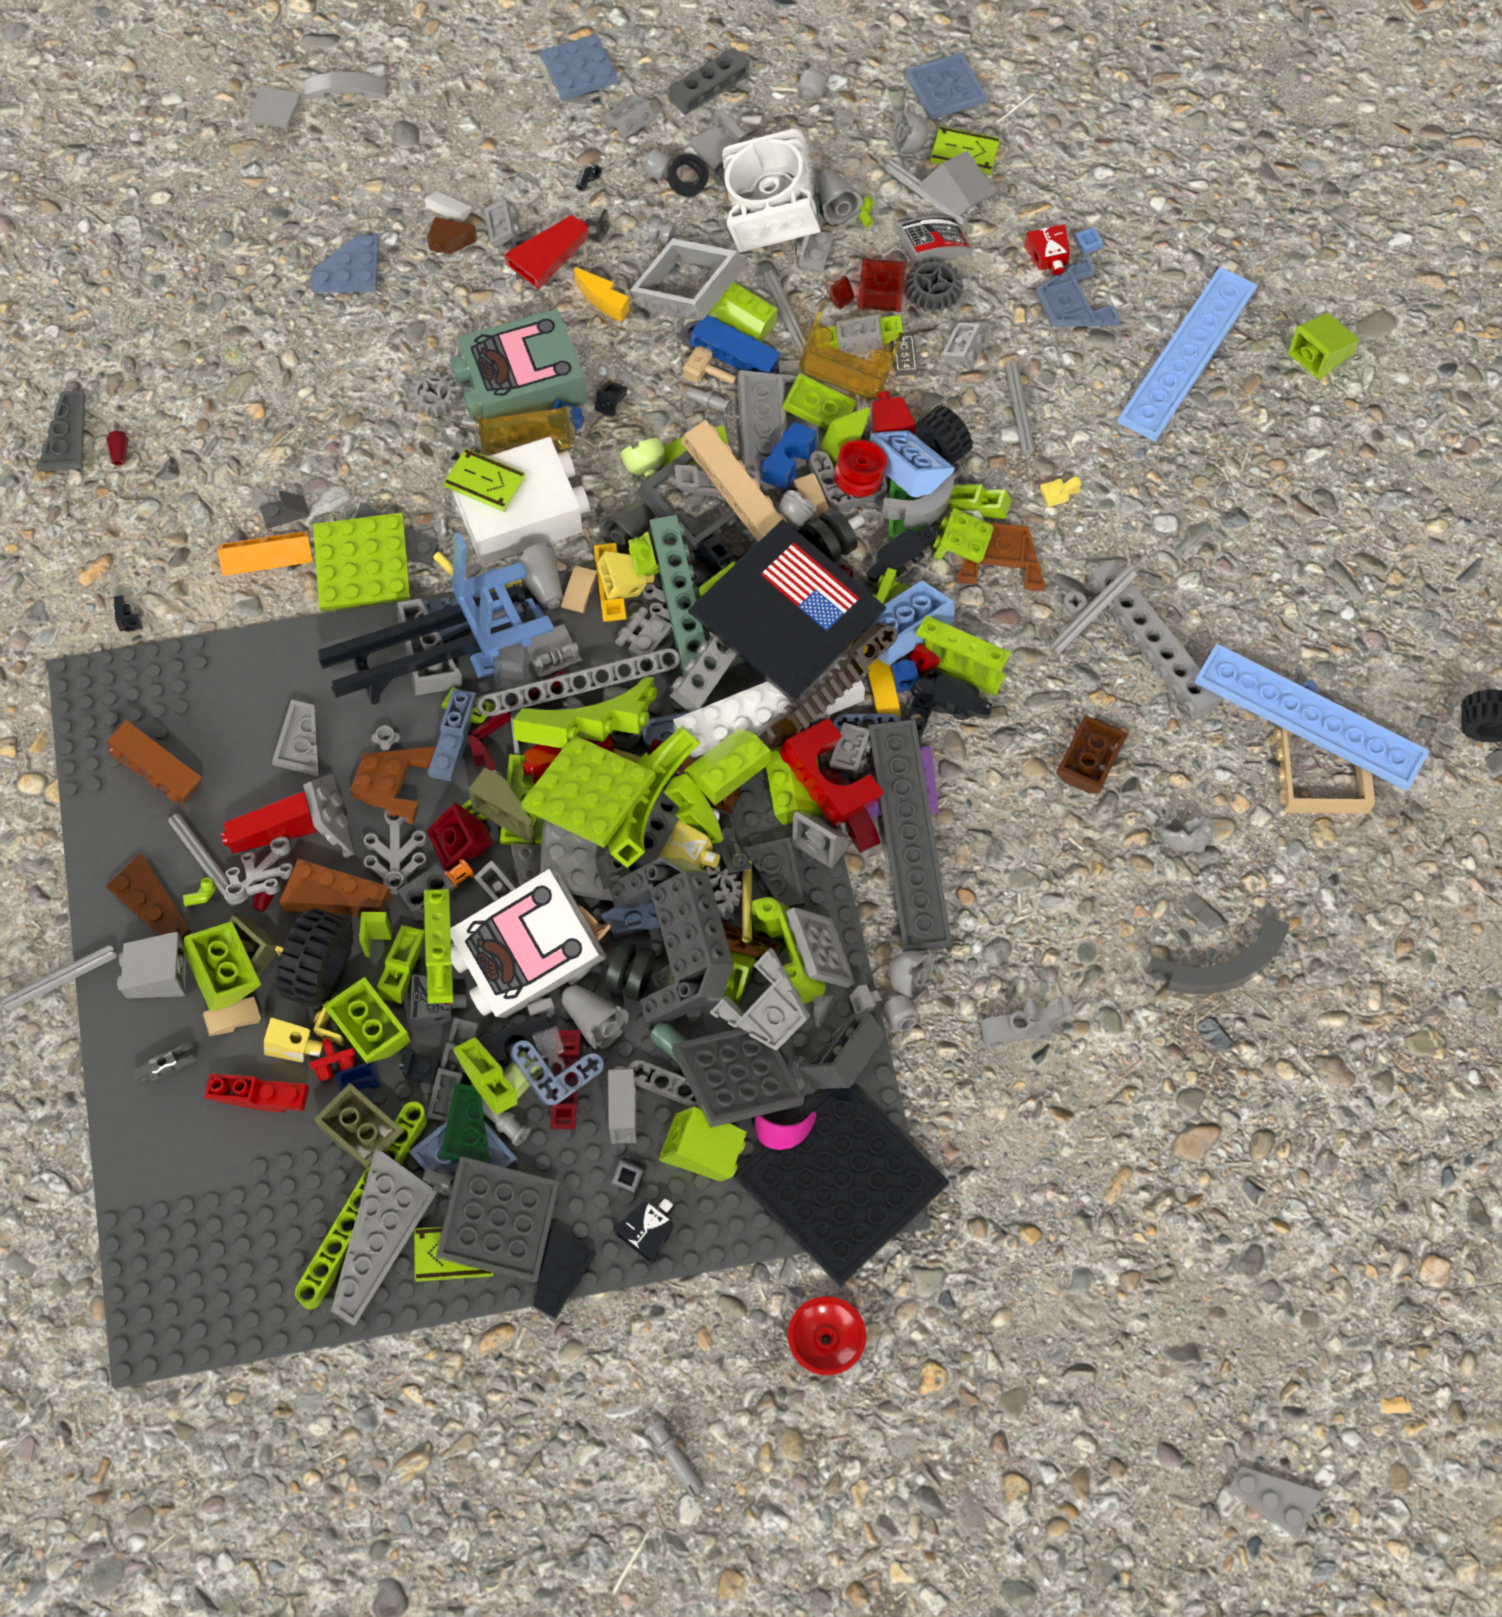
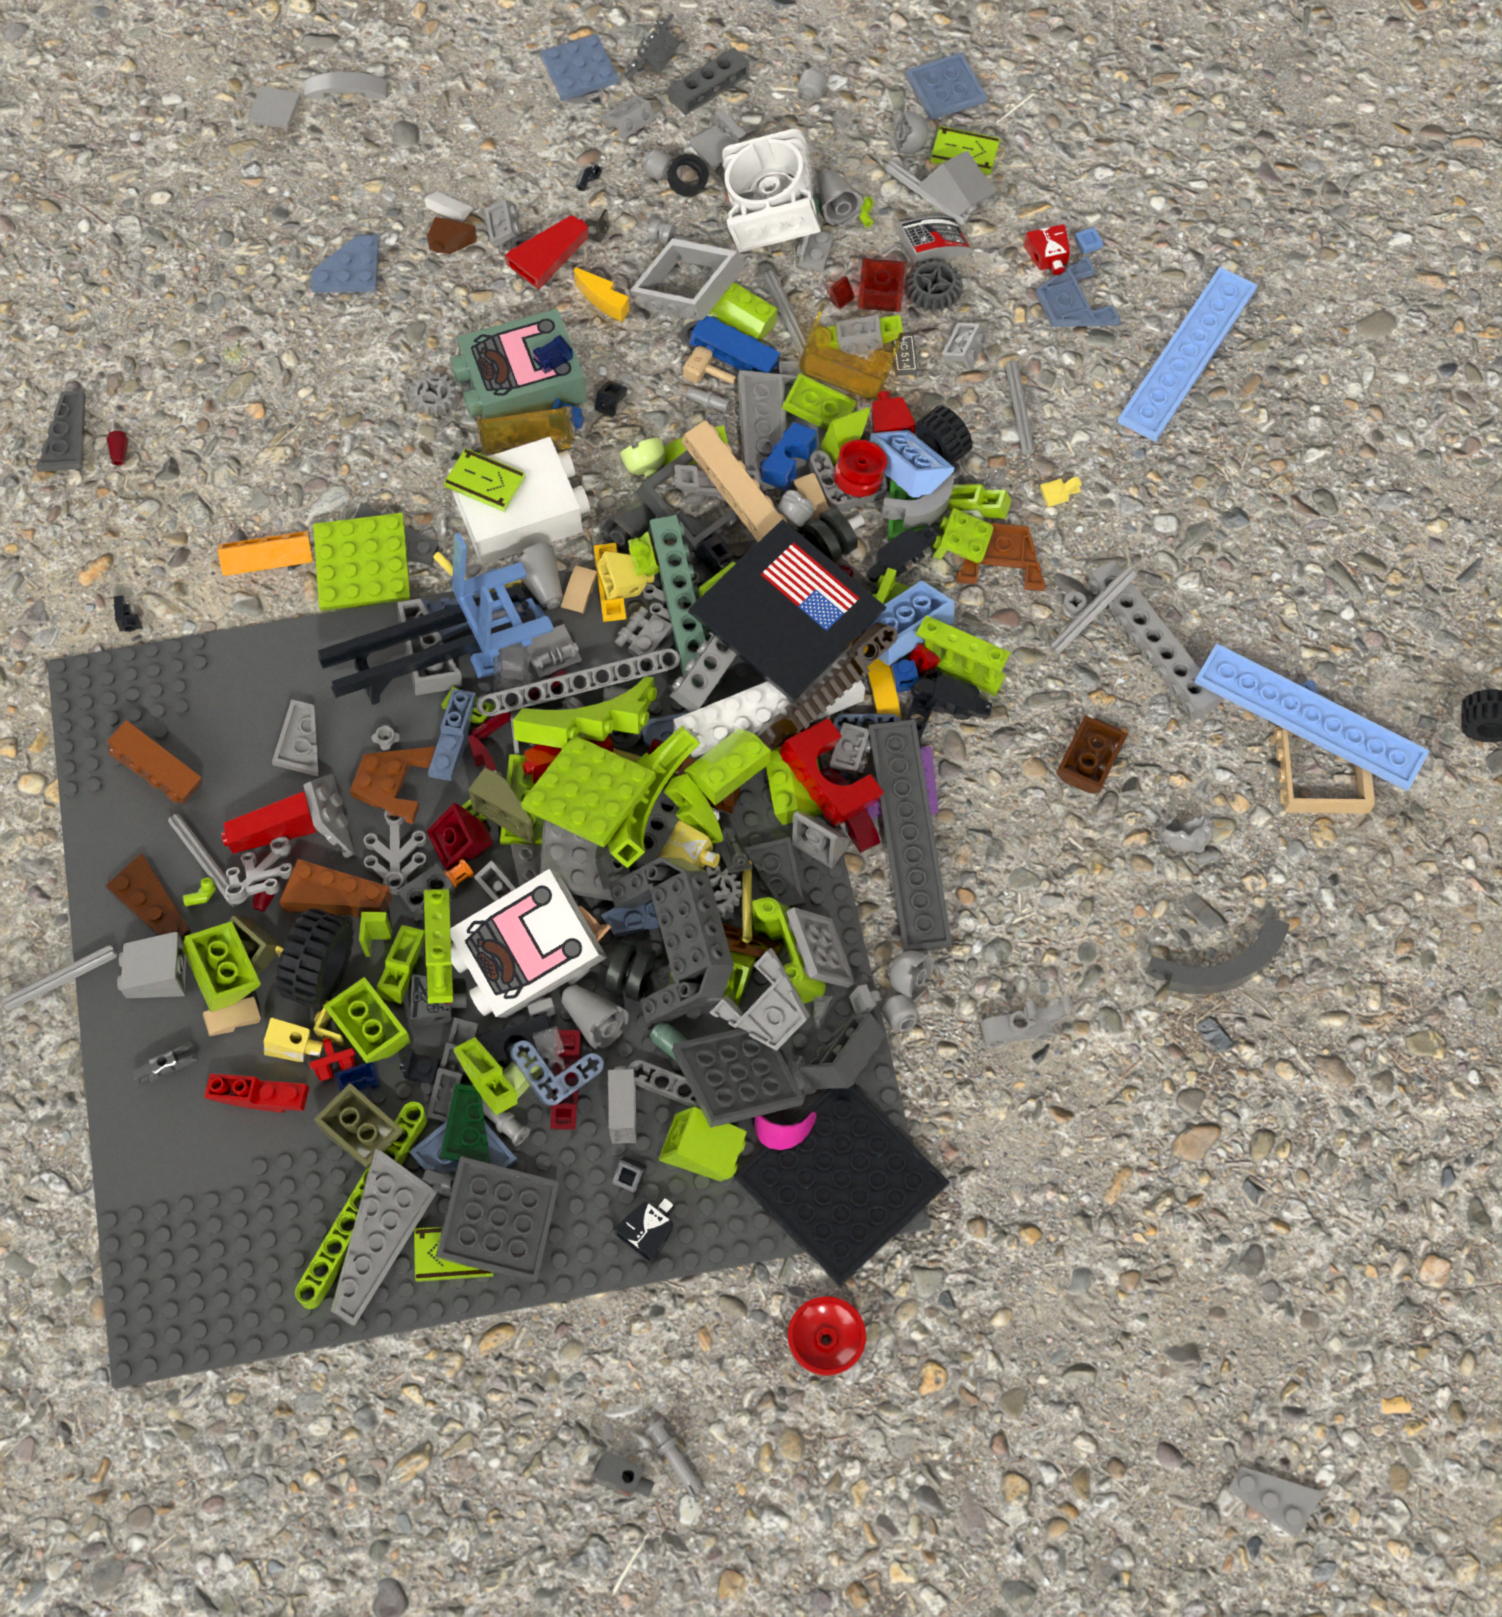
dark grey slope [259,491,310,529] -> none
black wing [533,1227,597,1321] -> none
lime slope [1288,313,1359,380] -> none
none -> clear blue piece [533,335,573,374]
none -> dark grey torso [590,1450,655,1497]
none -> dark grey bracket [625,13,681,80]

